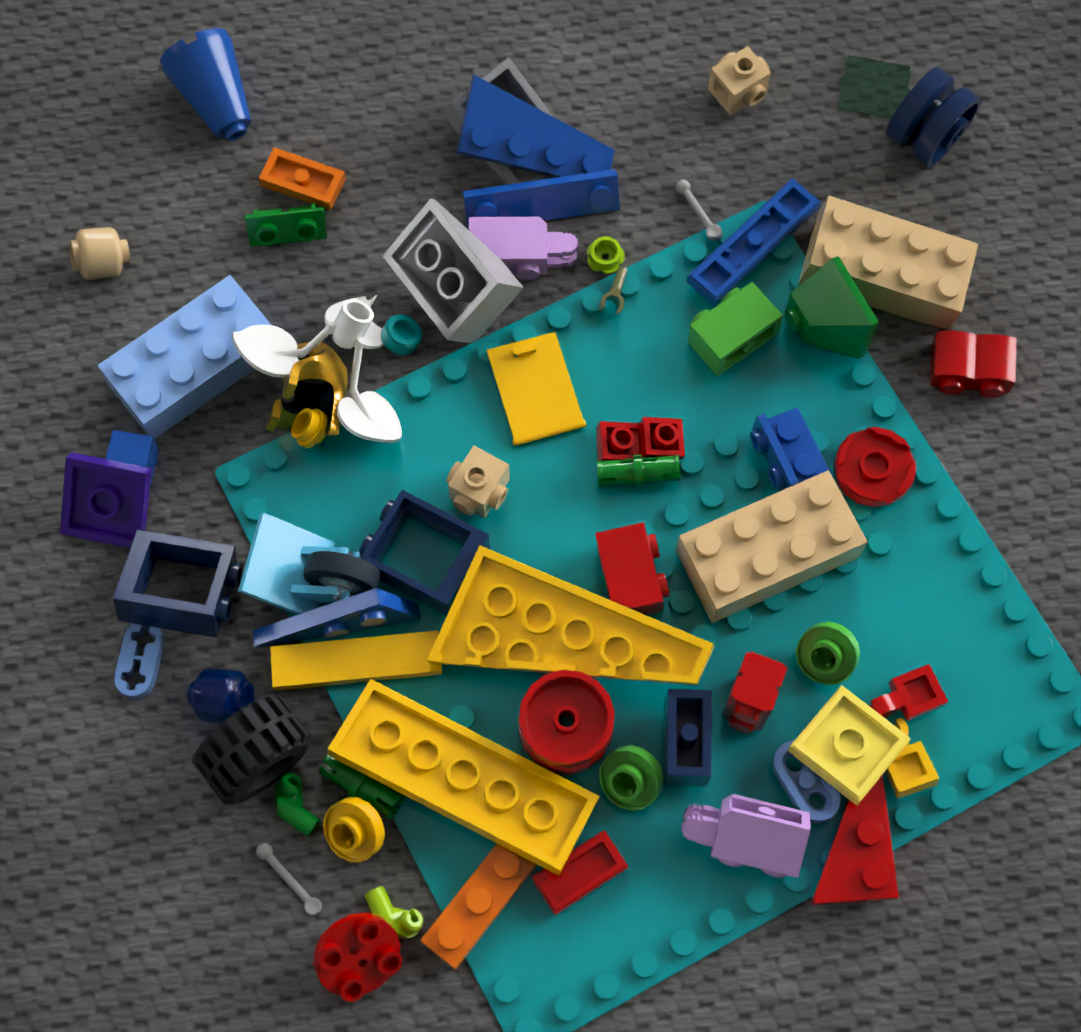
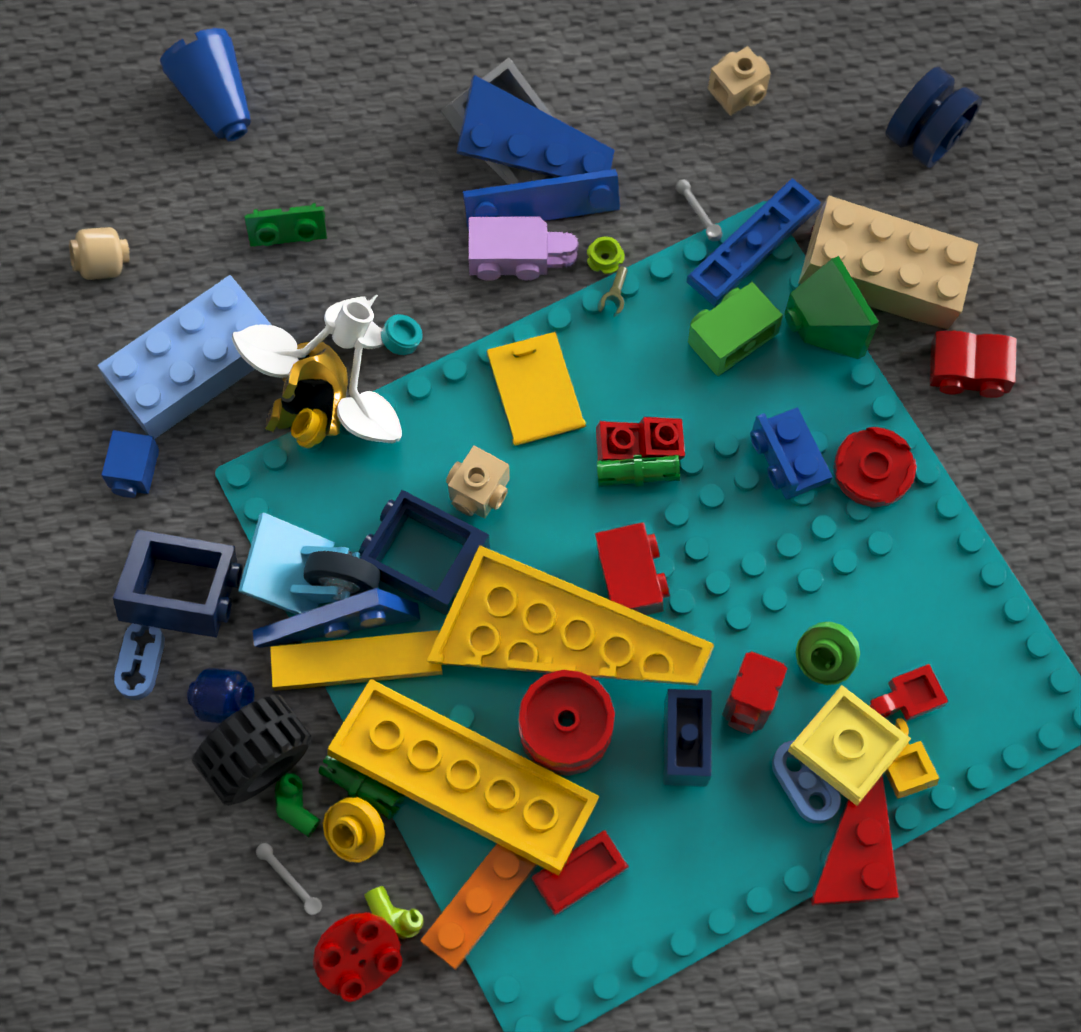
dark purple tile [60,452,152,548] -> none
orange plate [258,147,346,211] -> none
light grey slope [383,199,524,343] -> none
bright green plate [599,745,664,811] -> none
tan brick [675,470,868,623] -> none
lavender hinge [681,794,811,878] -> none
clear green piece [838,55,912,119] -> none

